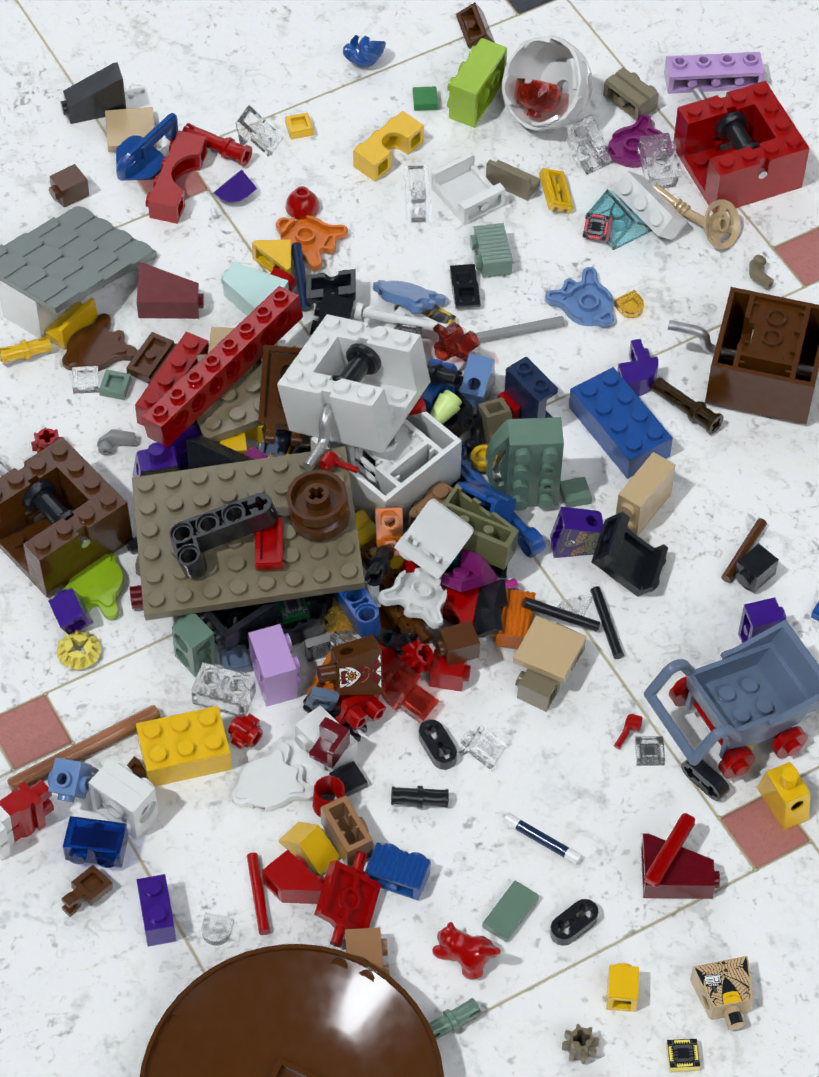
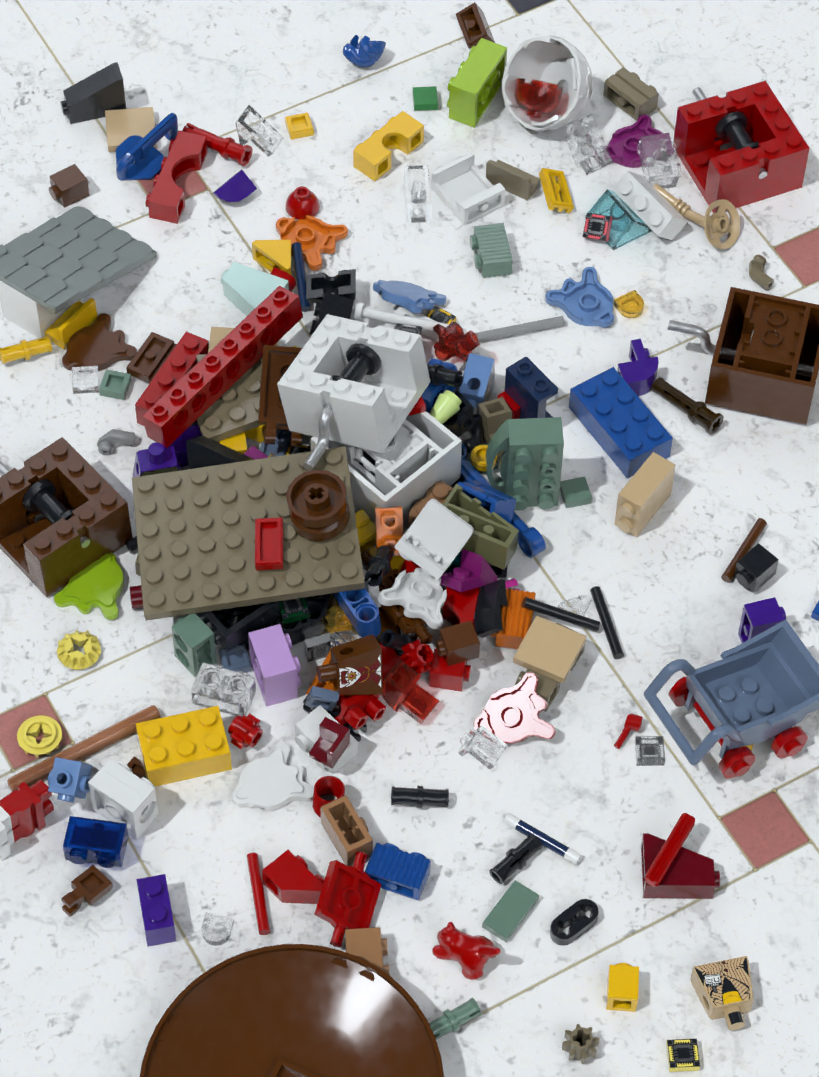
red gear [31,427,64,453] -> none
dark purple brick [48,588,93,634] -> none
dark red slope [137,263,204,319] -> none
black beam [169,493,278,579] -> none
yellow slope [279,821,340,877] -> none
red hand [319,451,359,473] -> none
black tile [329,761,368,797] -> none
black beam [419,719,457,770] -> none
black slope [449,264,481,309] -> none
dark purple torso [550,507,603,558] -> none
black panel [591,511,668,597] -> none
lavender brick [664,52,764,94] -> none
black beam [681,759,730,801] -> none
yellow torso [757,762,810,831] -> none
none -> light yellow gear [17,715,63,758]
none -> tile [474,672,556,744]
none -> black pin [489,834,543,884]

